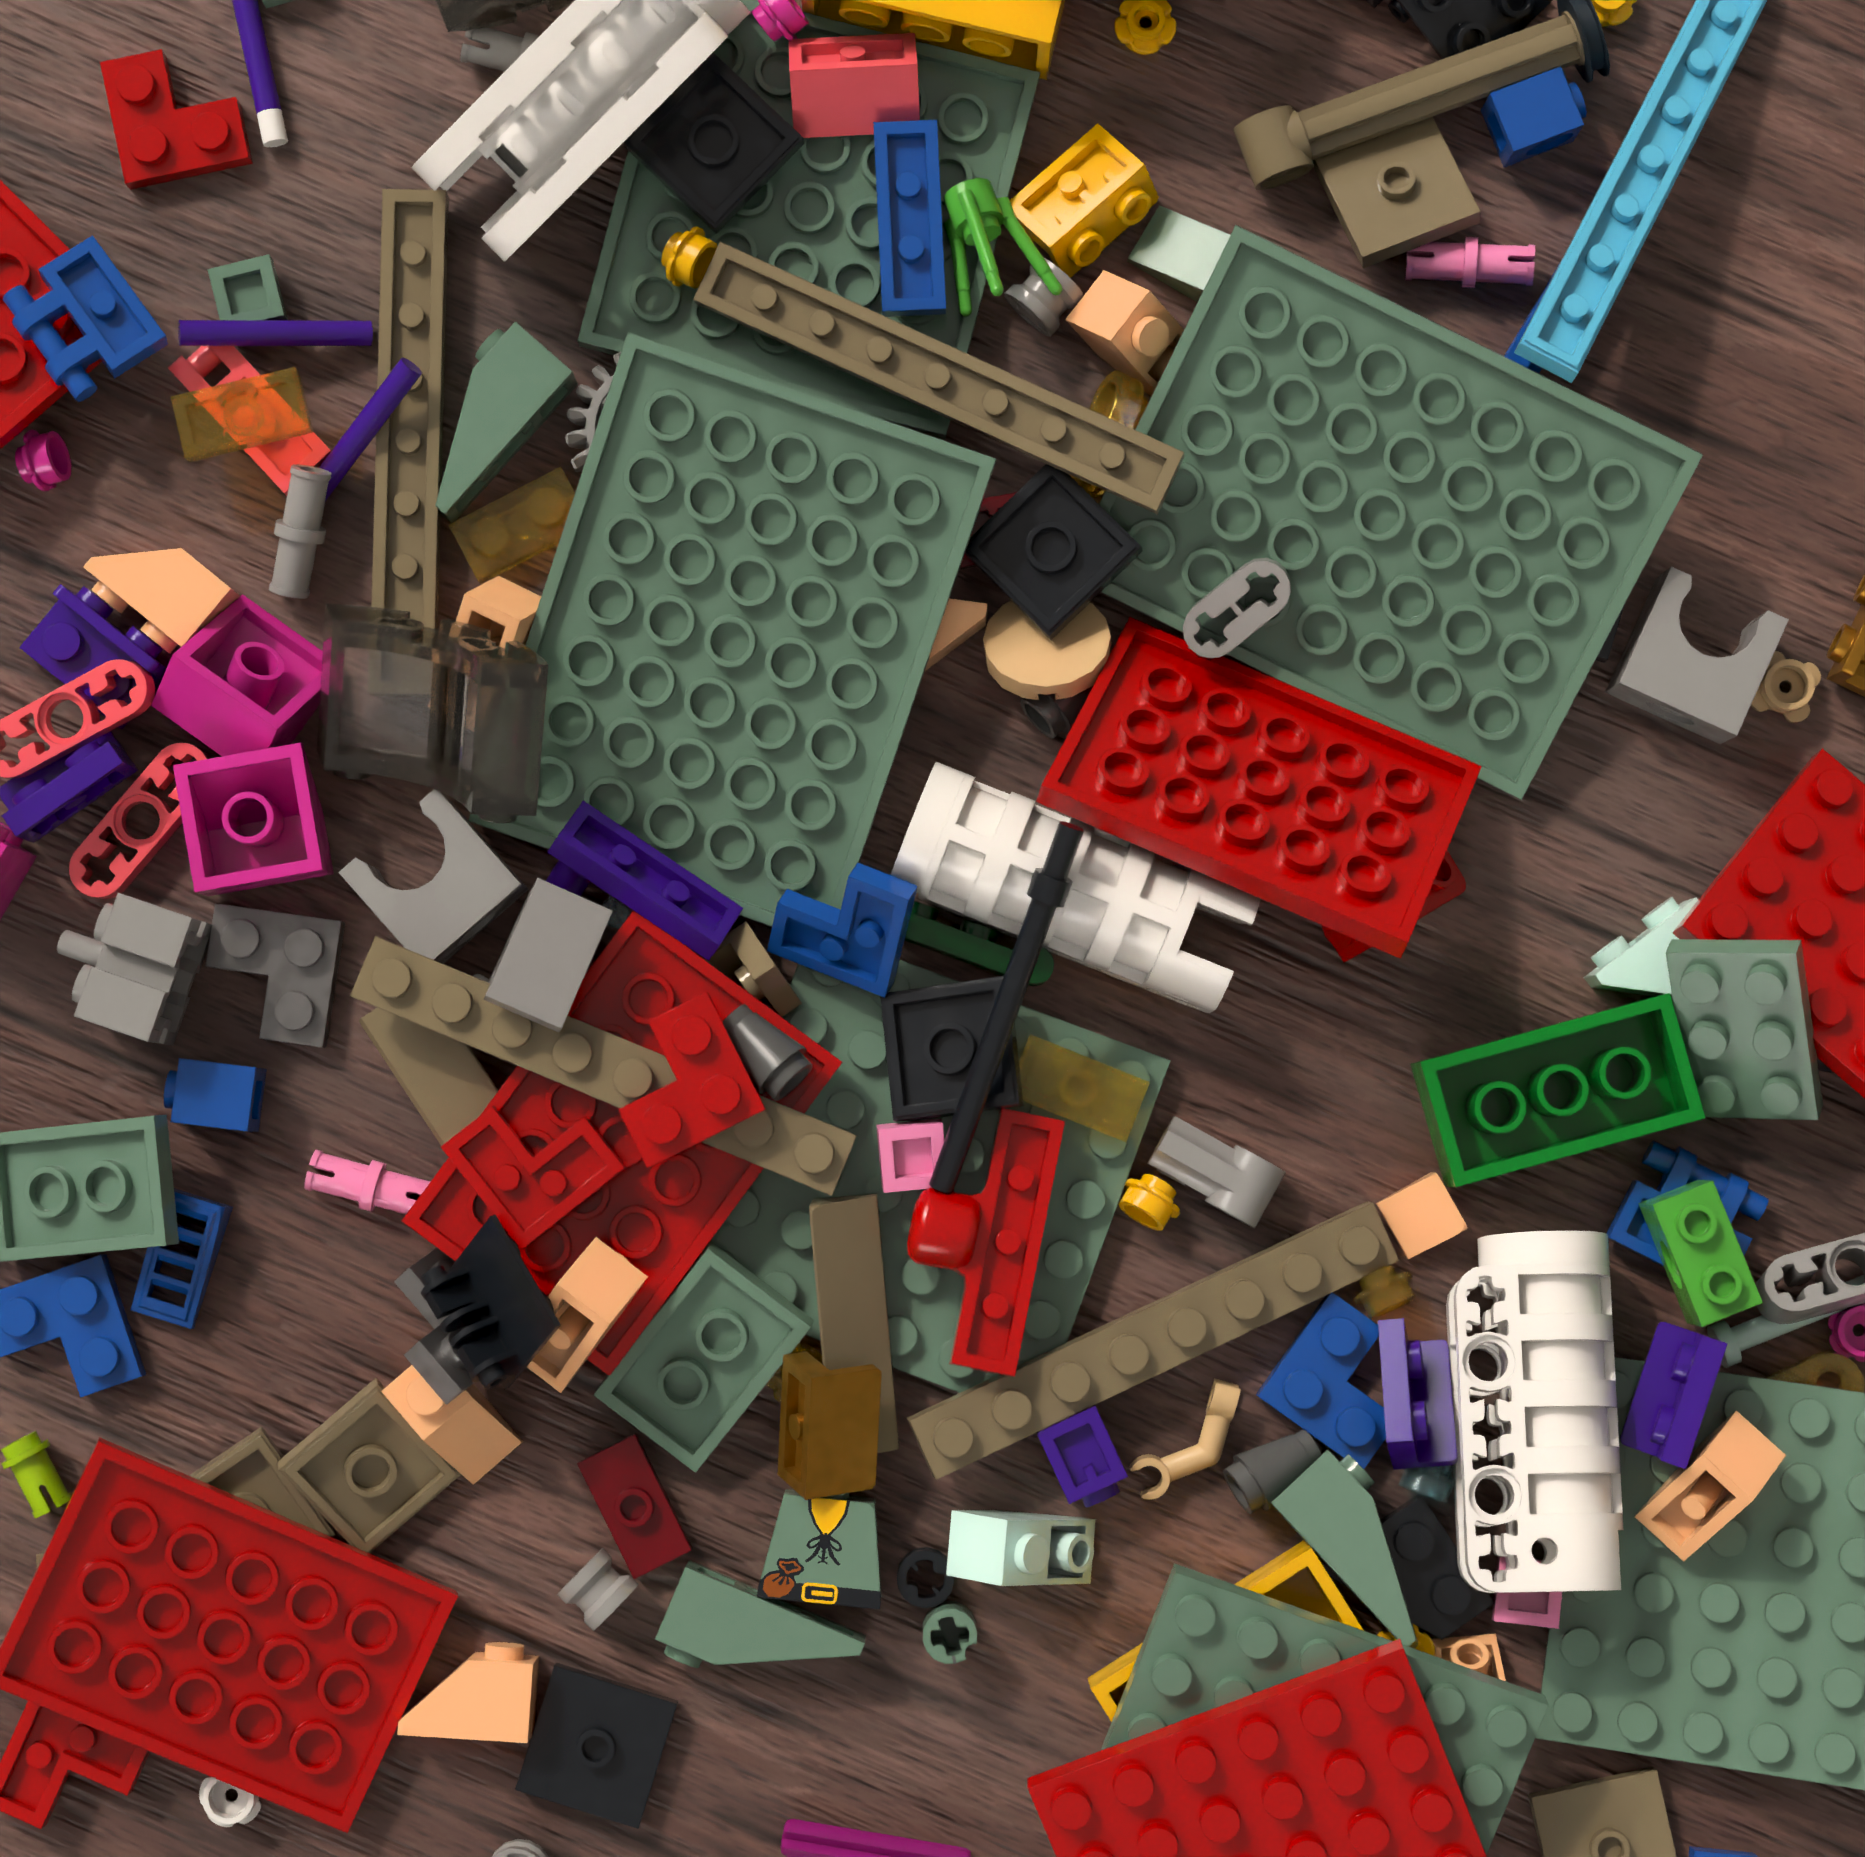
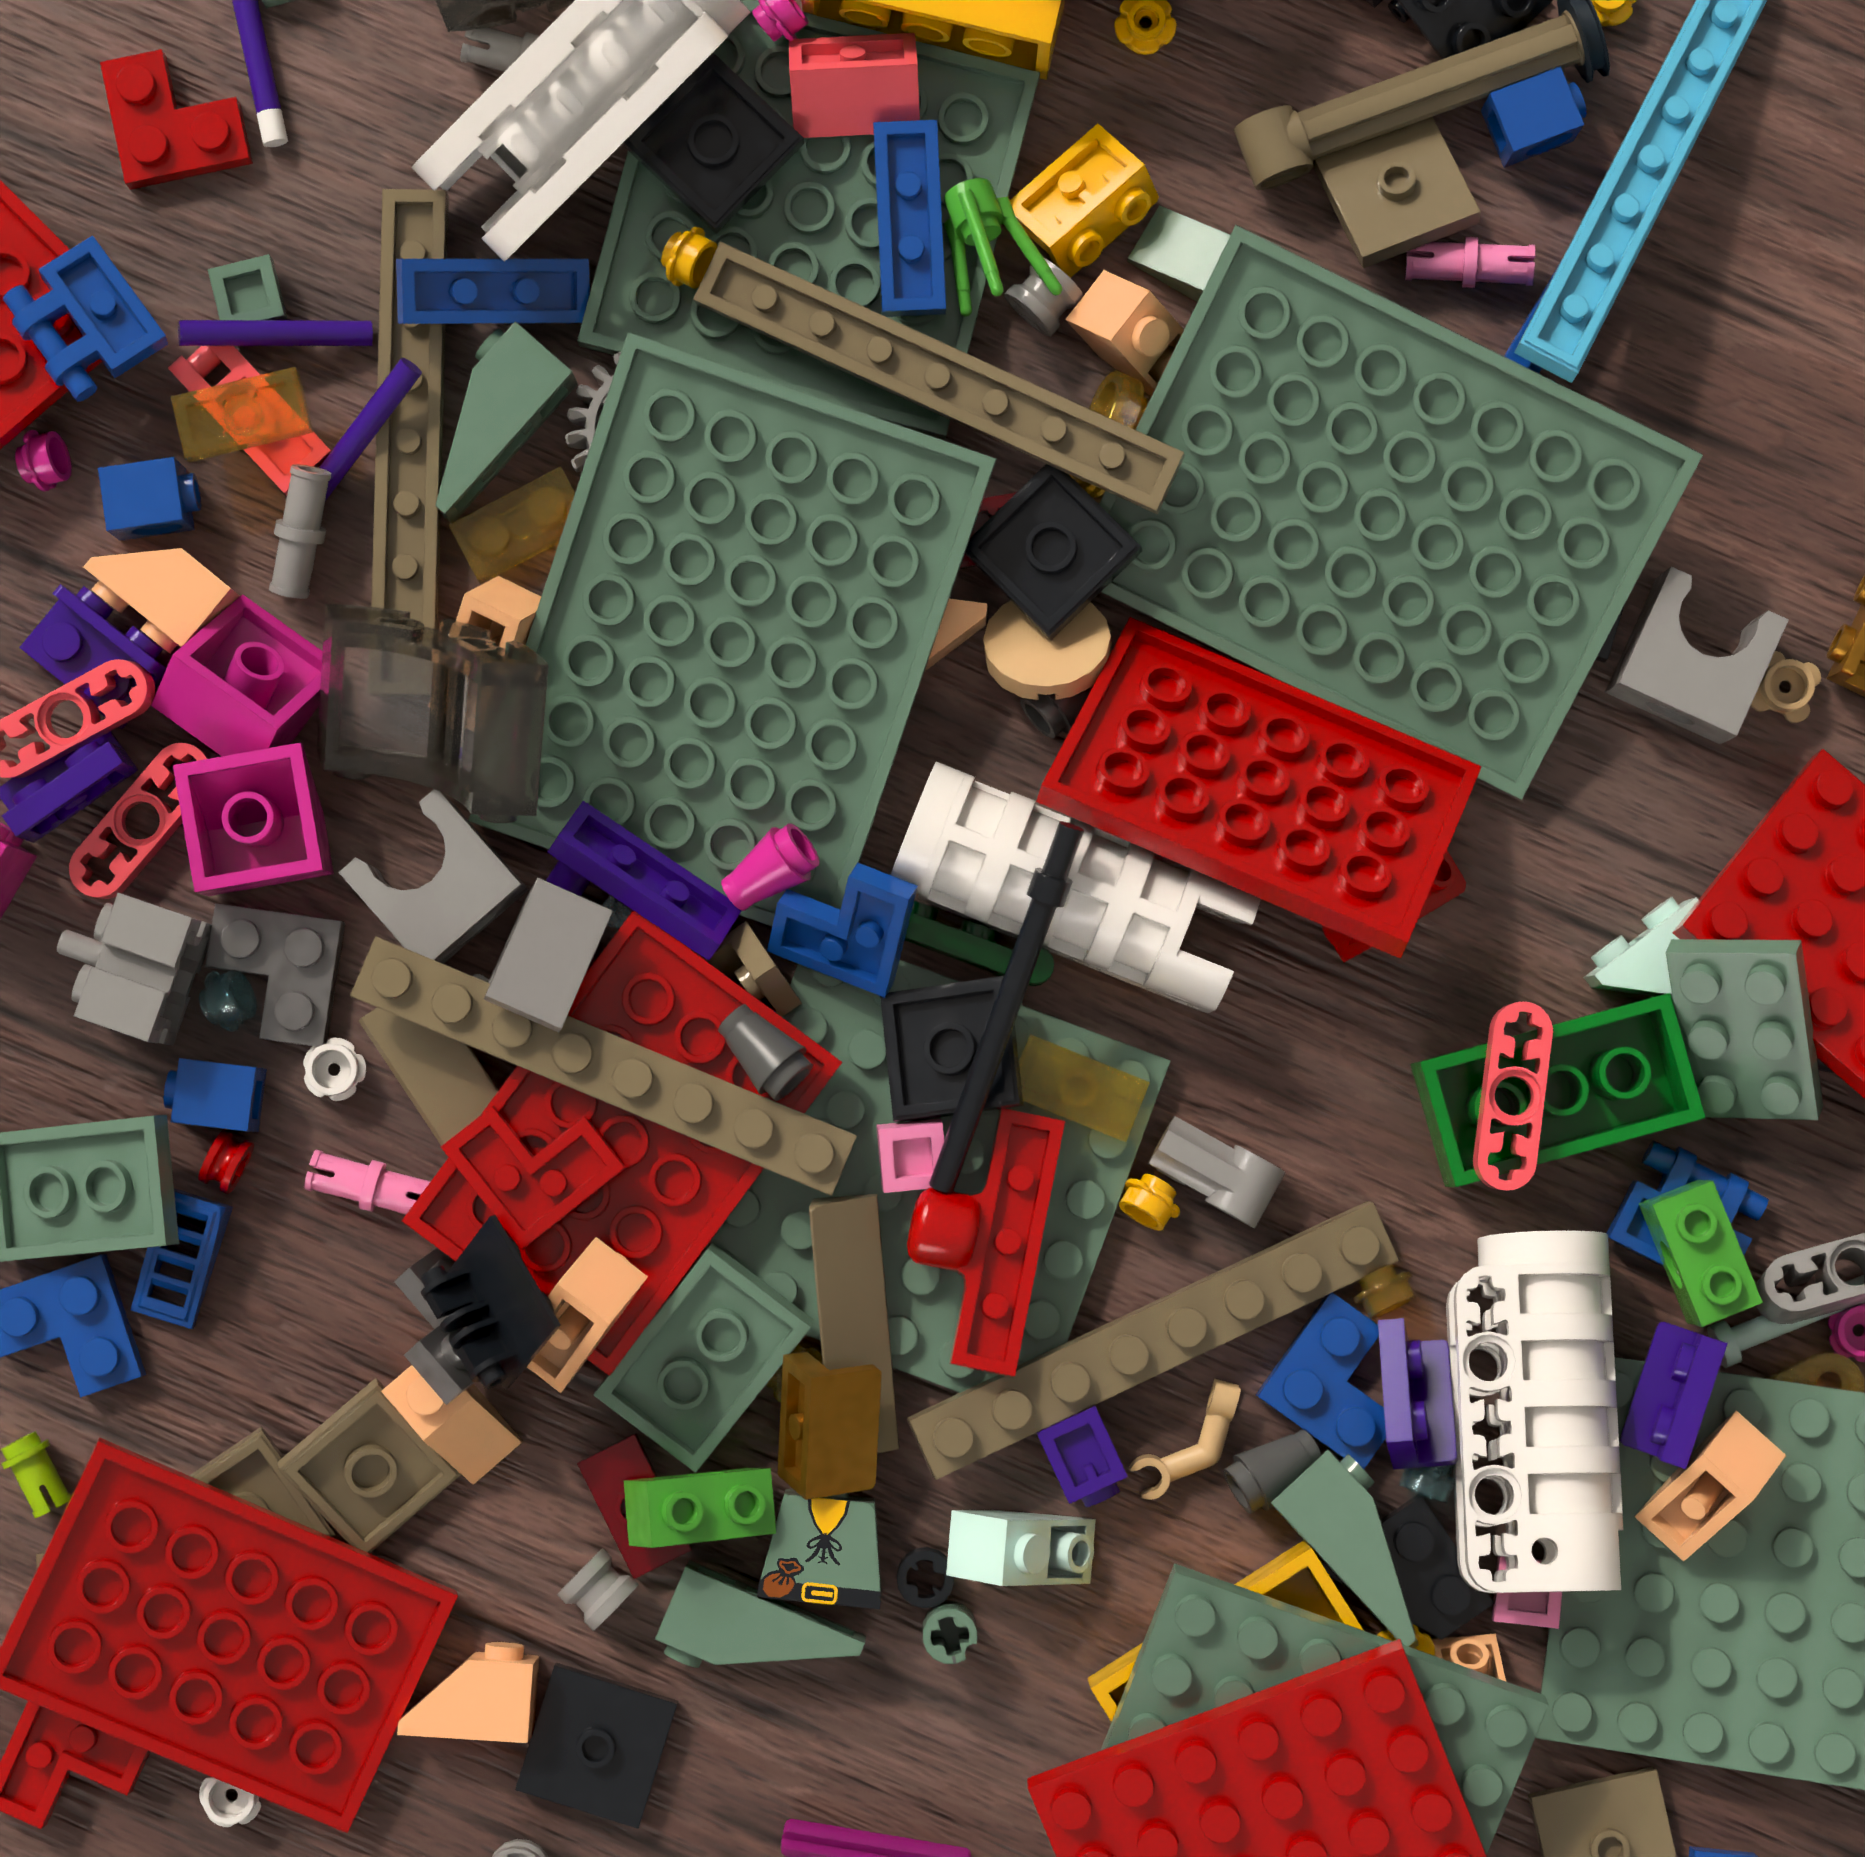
red plate [618,991,766,1169] -> none
light grey beam [1183,558,1291,658] -> none
light nougat slope [1376,1172,1468,1259] -> none
none -> blue brick [98,457,201,541]
none -> red bush [198,1129,254,1194]
none -> clear light blue plate [199,970,257,1031]
none -> white plate [303,1038,366,1101]
none -> blue plate [396,259,590,324]
none -> bright green brick [624,1468,776,1548]
none -> dark pink cone [721,823,820,911]
none -> coral beam [1473,1001,1553,1191]

